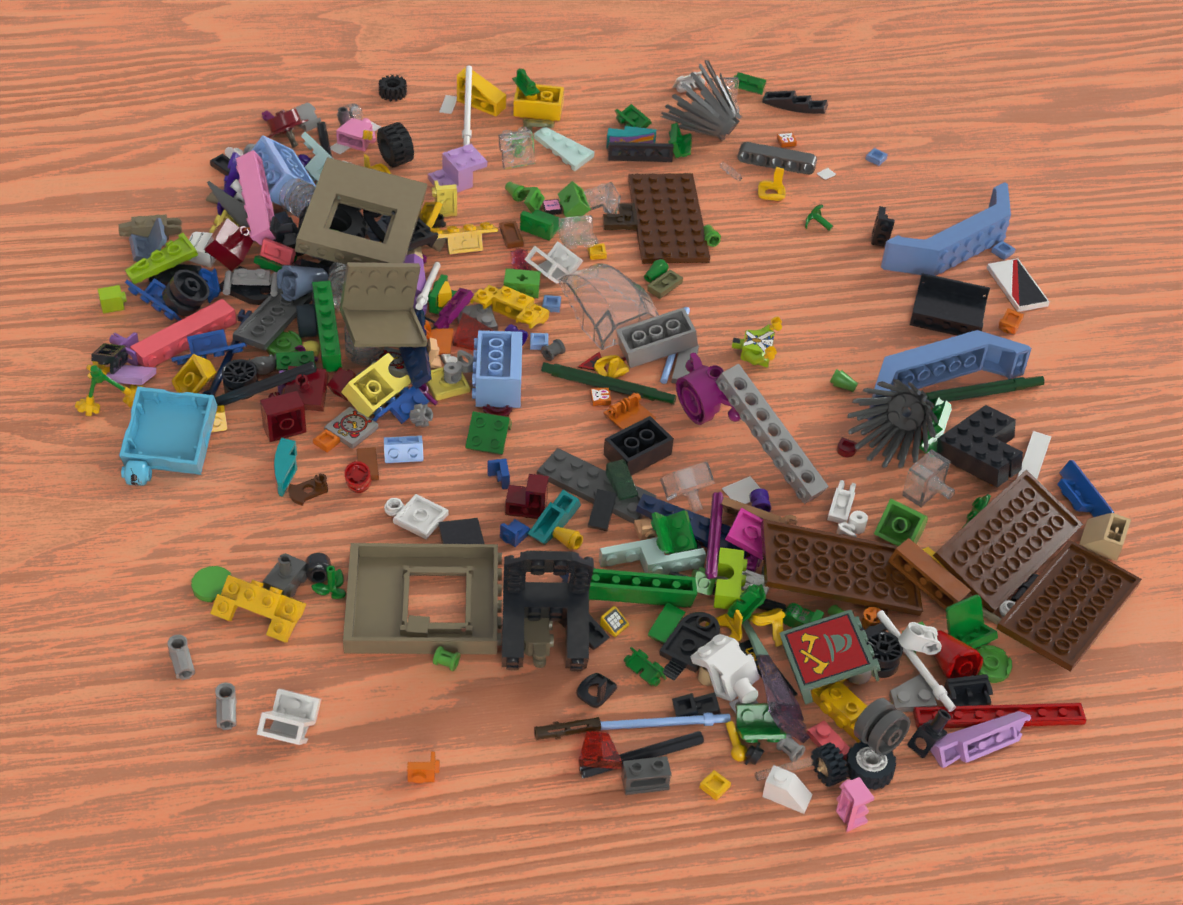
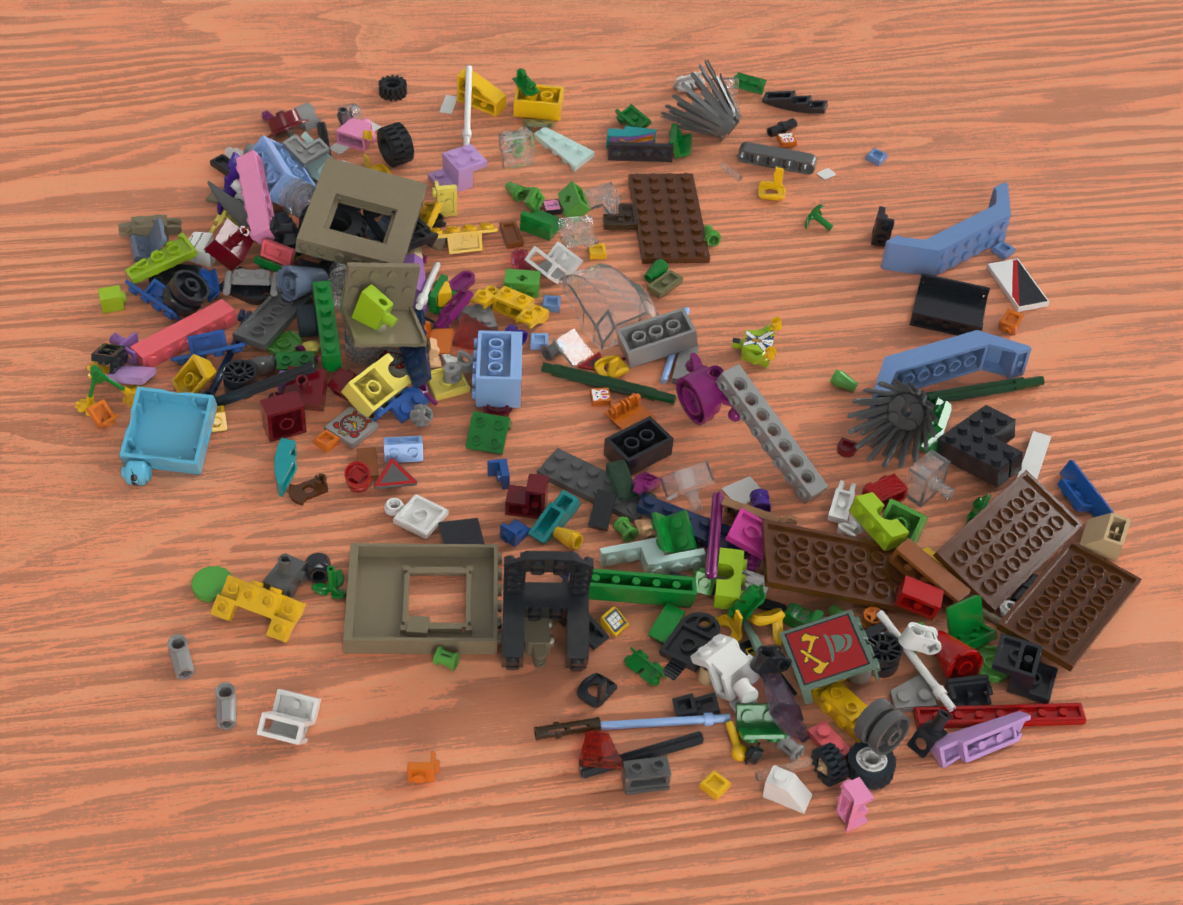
none -> orange bracket [86,399,119,429]
none -> light grey plate [282,134,330,168]
none -> lime torso [351,284,398,330]
none -> piece [374,458,417,489]
none -> magenta tile [449,271,475,291]
none -> clear piece [553,329,593,368]
none -> bright green bush [613,516,639,543]
none -> magenta hinge [632,472,663,494]
none -> black piece [749,644,792,675]
none -> black pin [767,118,797,137]
none -> lime arch [849,492,909,551]
none -> red brick [862,473,908,511]
none -> red brick [894,575,944,621]
none -> black bracket [991,633,1058,704]

